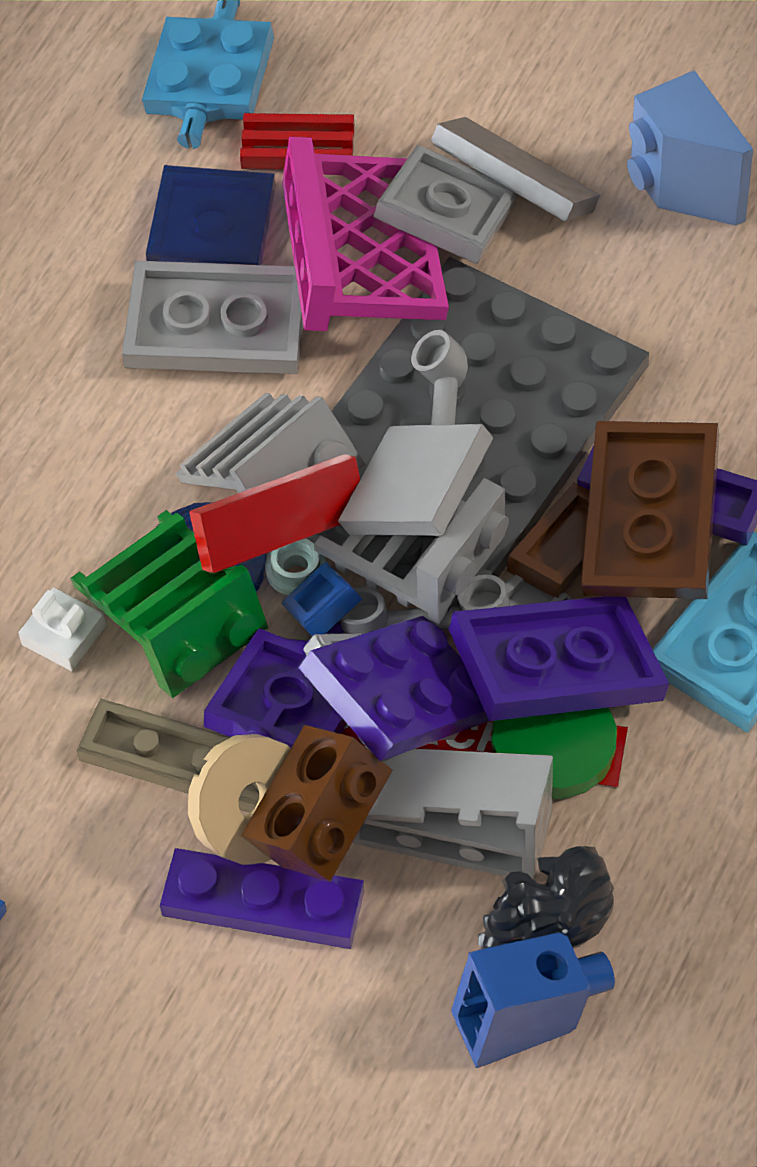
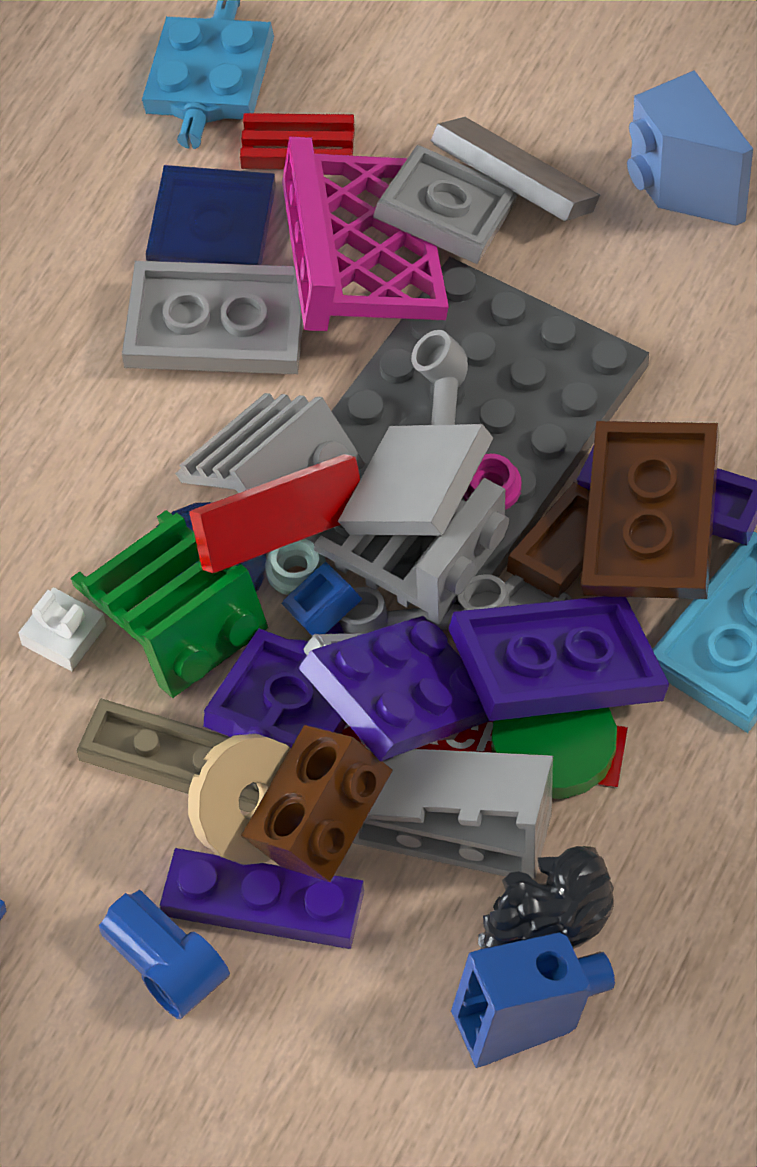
none -> blue piece [99,890,230,1020]
none -> dark pink plate [463,454,522,510]

